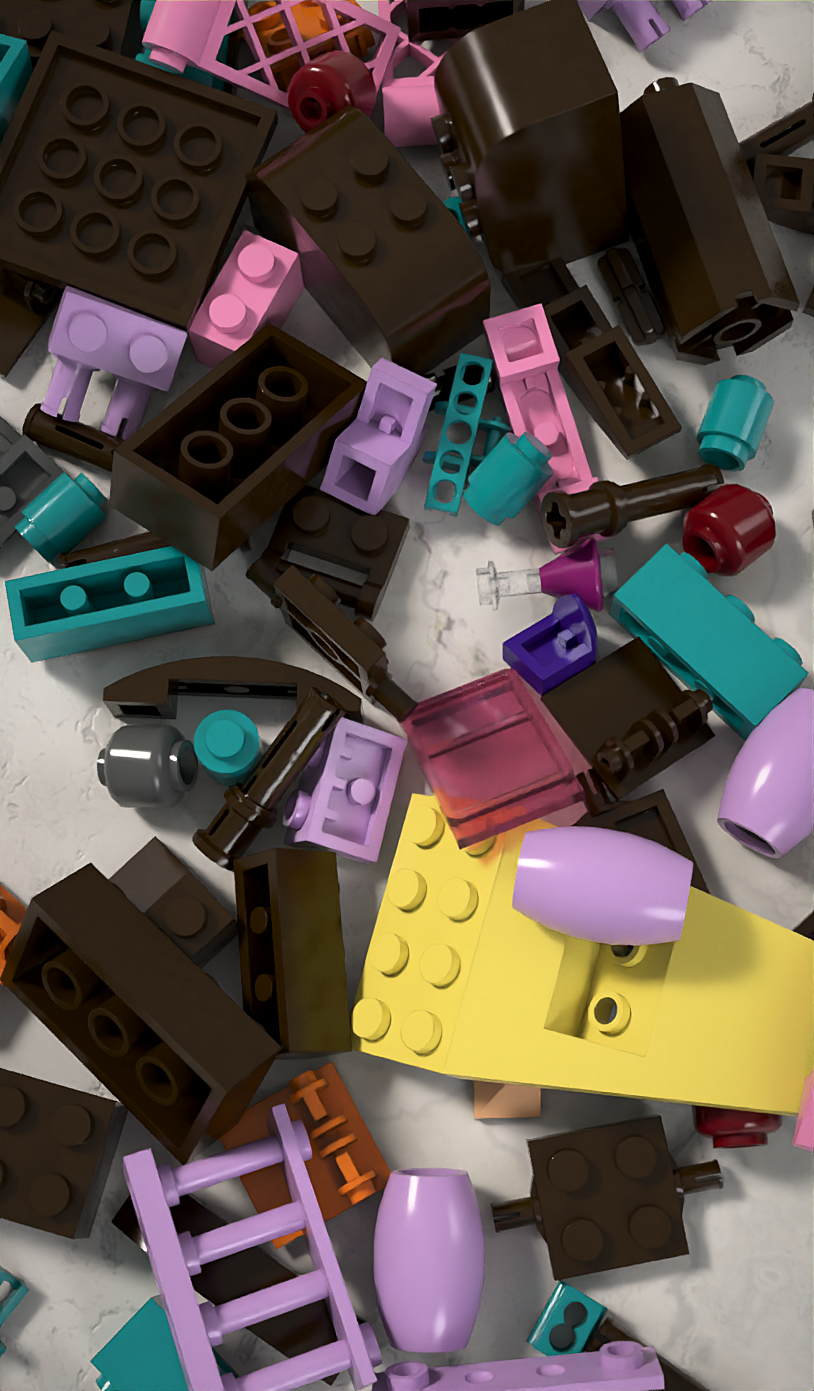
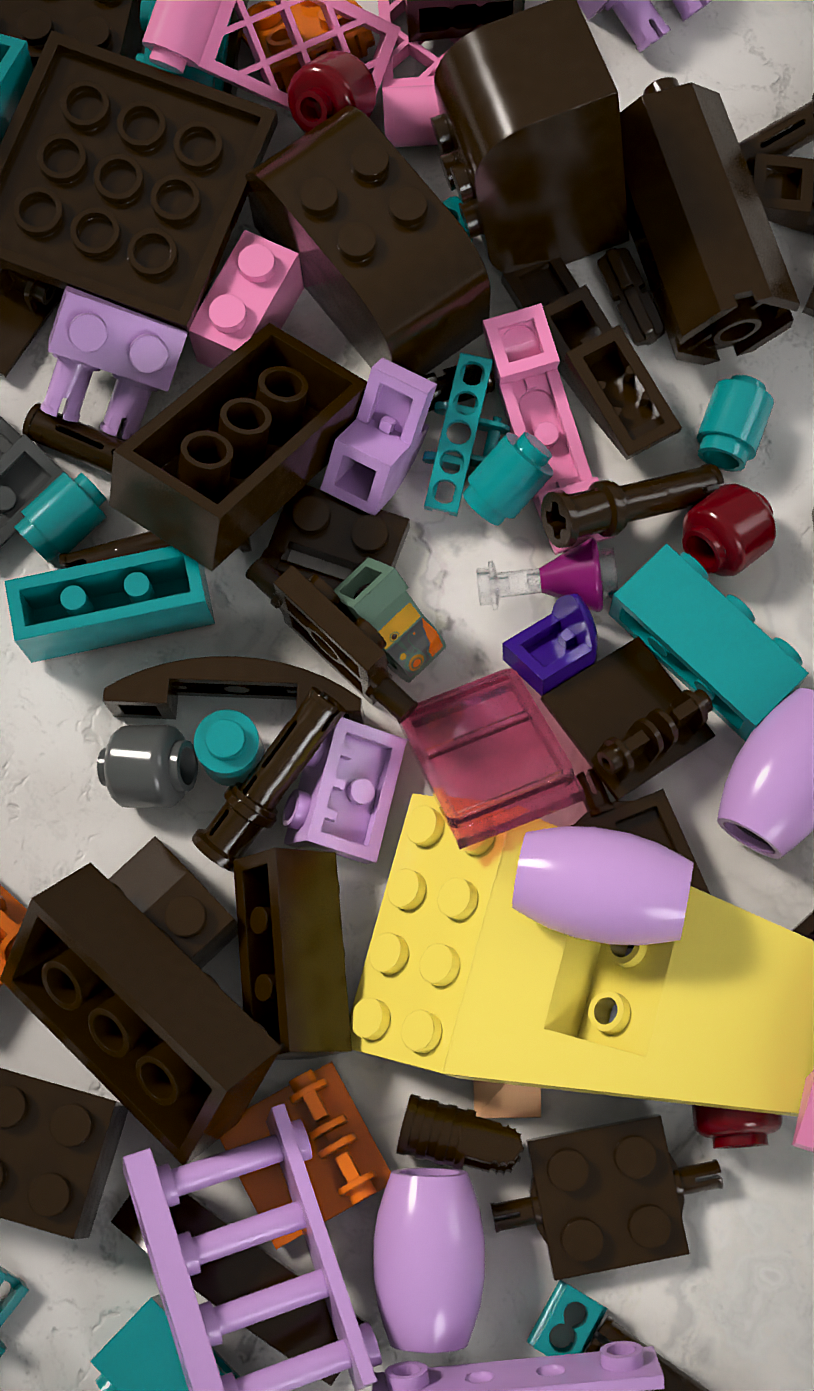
none -> sand green leg [334,557,446,683]
none -> dark brown hinge [396,1094,524,1175]

